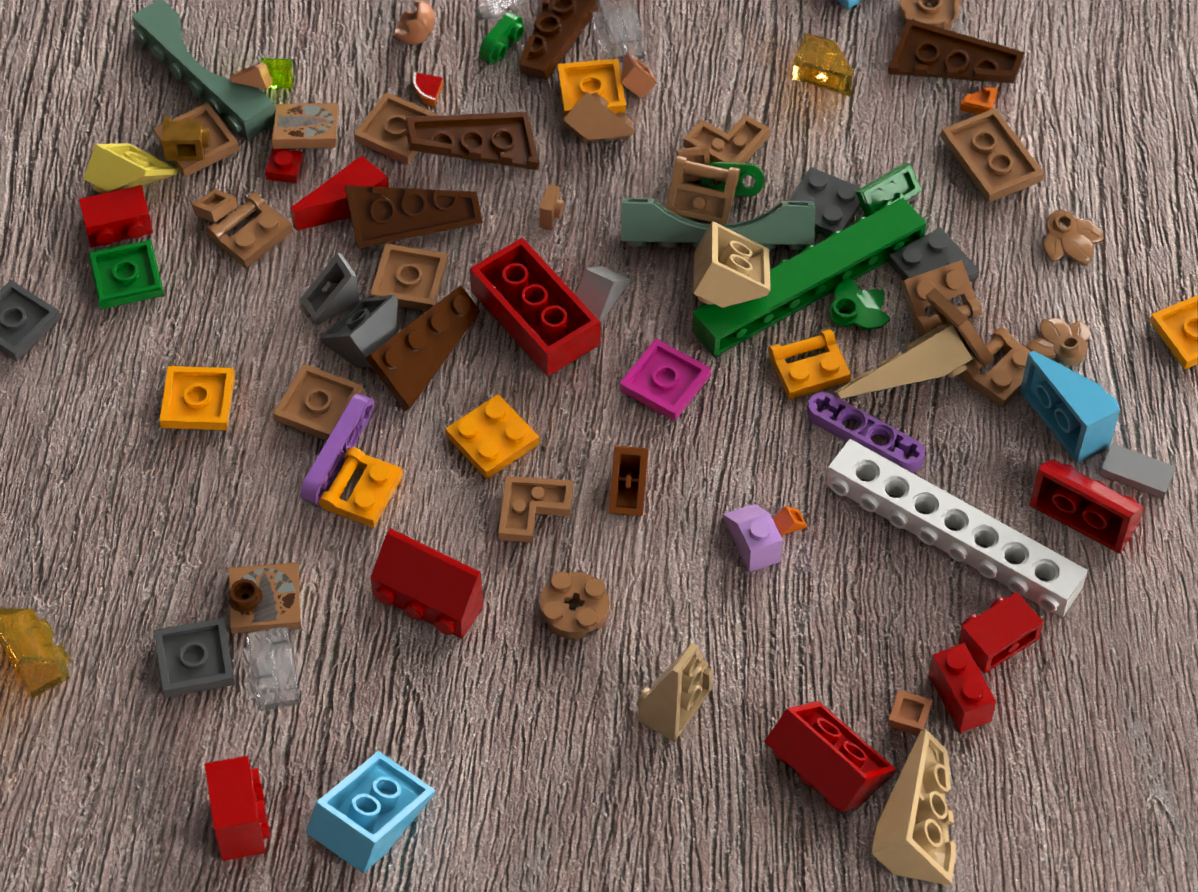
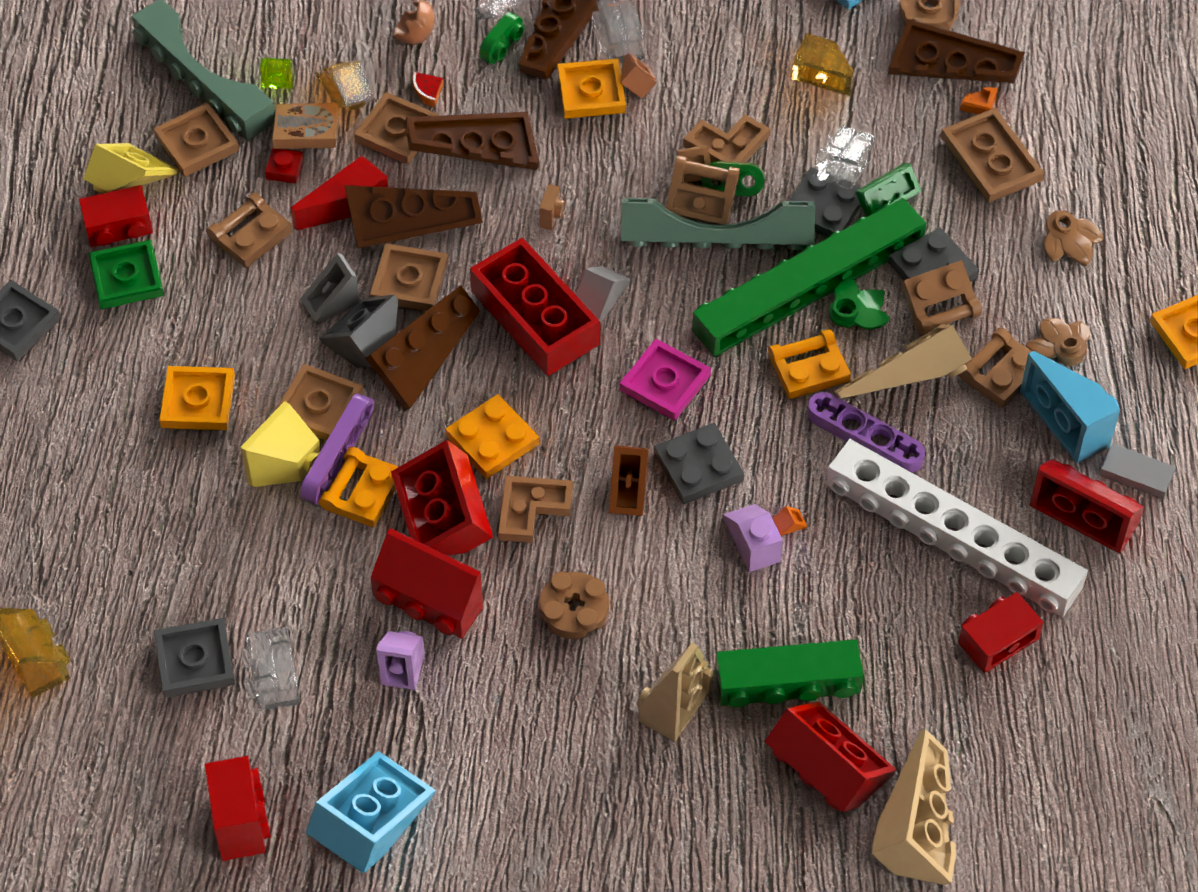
pearl gold brick [162,116,210,161] -> none
medium nougat plate [191,189,238,223] -> none
reddish brown plate [228,579,263,612] -> none
medium nougat tile [229,562,301,634] -> none
nougat slope [230,62,273,89] -> none
medium nougat slope [561,91,635,143] -> none
tan slope [693,221,771,308] -> none
nougat plate [887,690,933,735] -> none
medium nougat tile [926,287,994,366] -> none
red brick [928,643,996,733] -> none
none -> light yellow slope [241,401,321,487]
none -> clear yellow slope [315,61,373,111]
none -> lavender slope [376,631,425,690]
none -> red slope [391,440,493,555]
none -> dark grey plate [654,422,744,504]
none -> green brick [715,639,864,708]
none -> clear brick [815,126,875,189]

